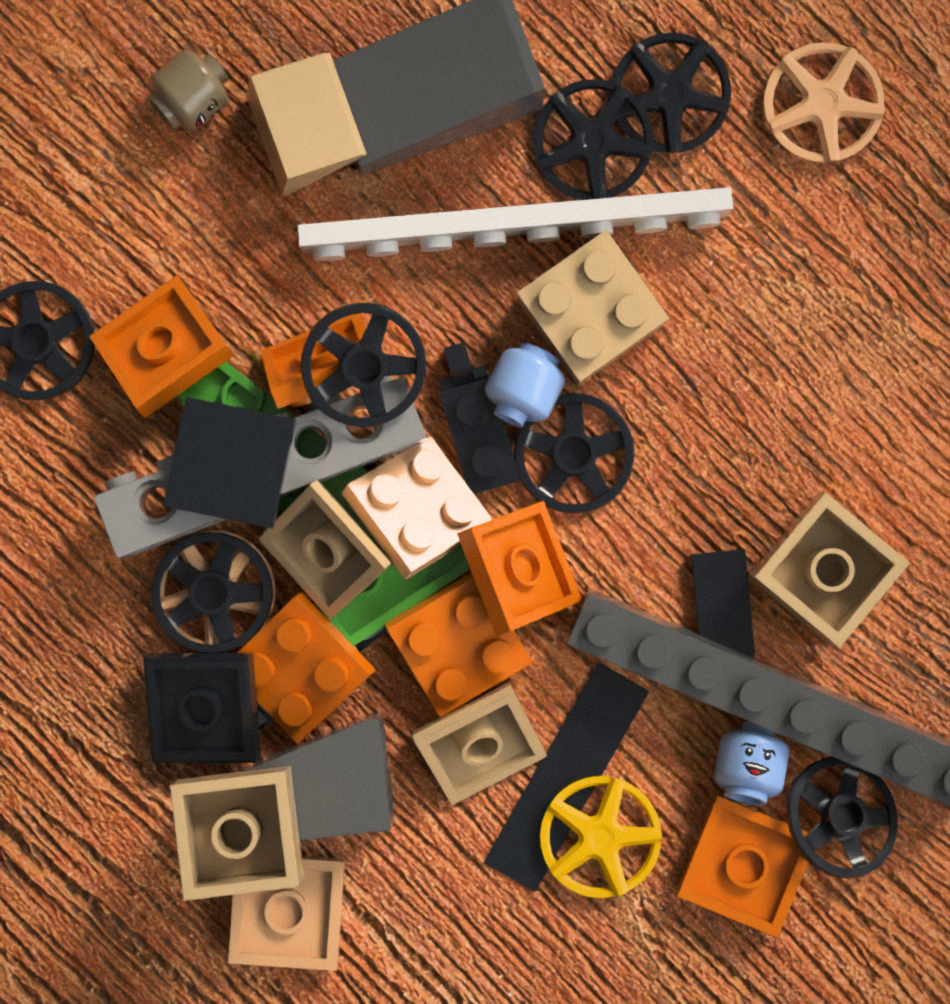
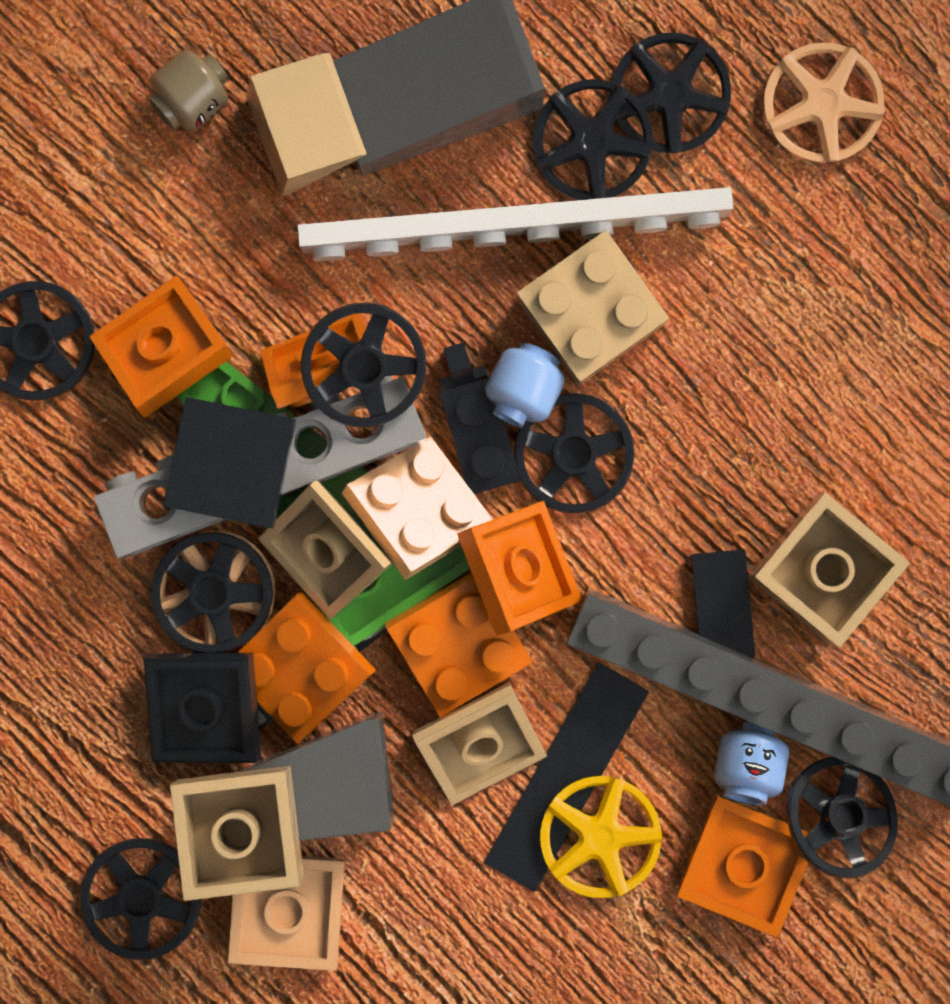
none -> black wheel [80,838,201,960]

